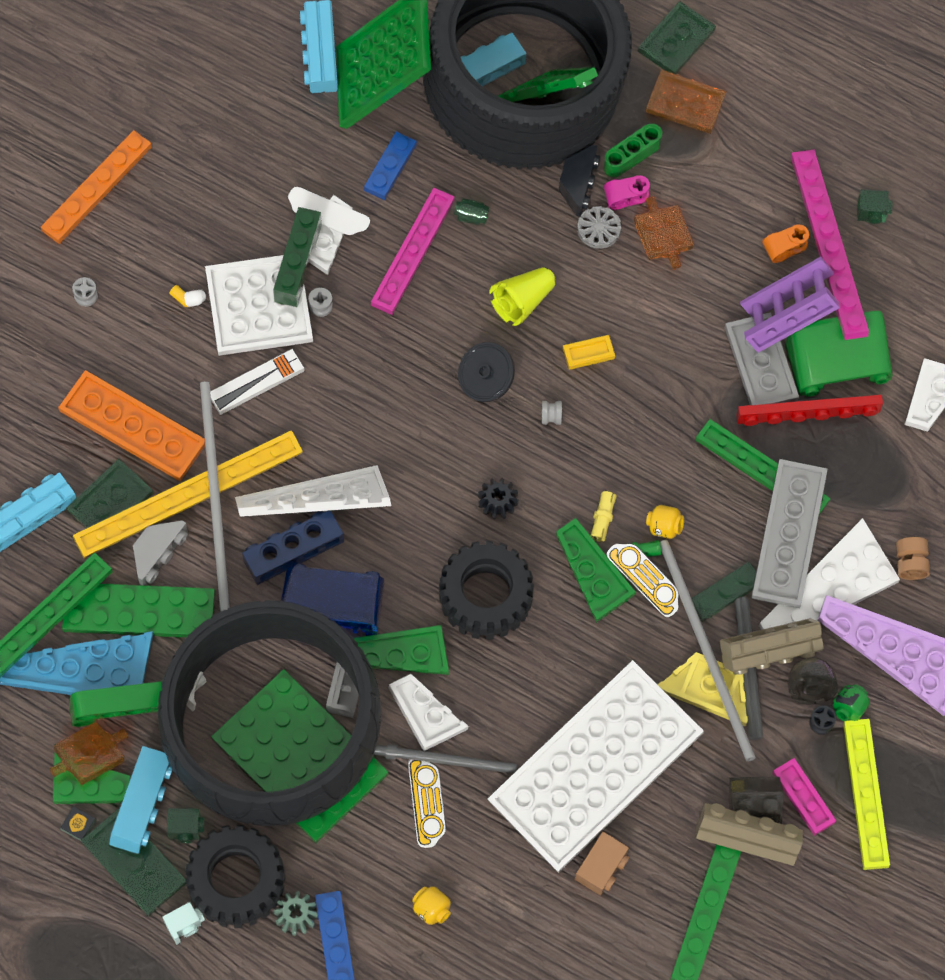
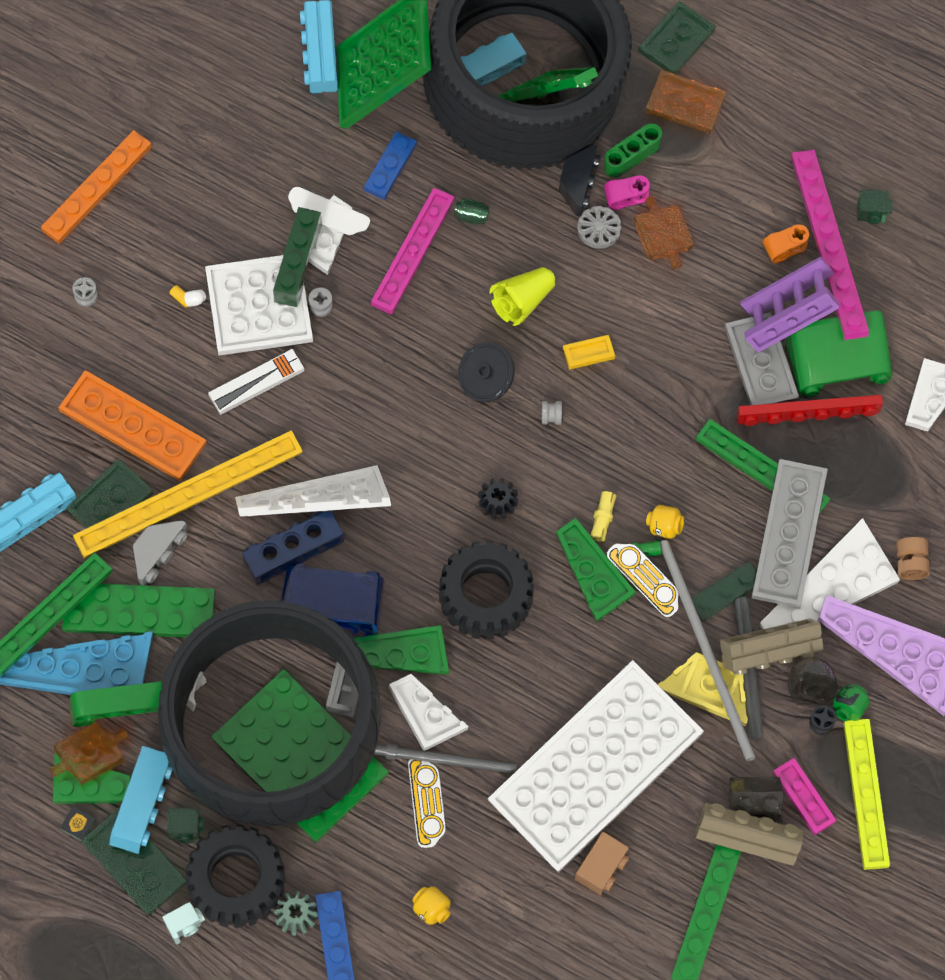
light grey piece [200,382,230,612] -> none

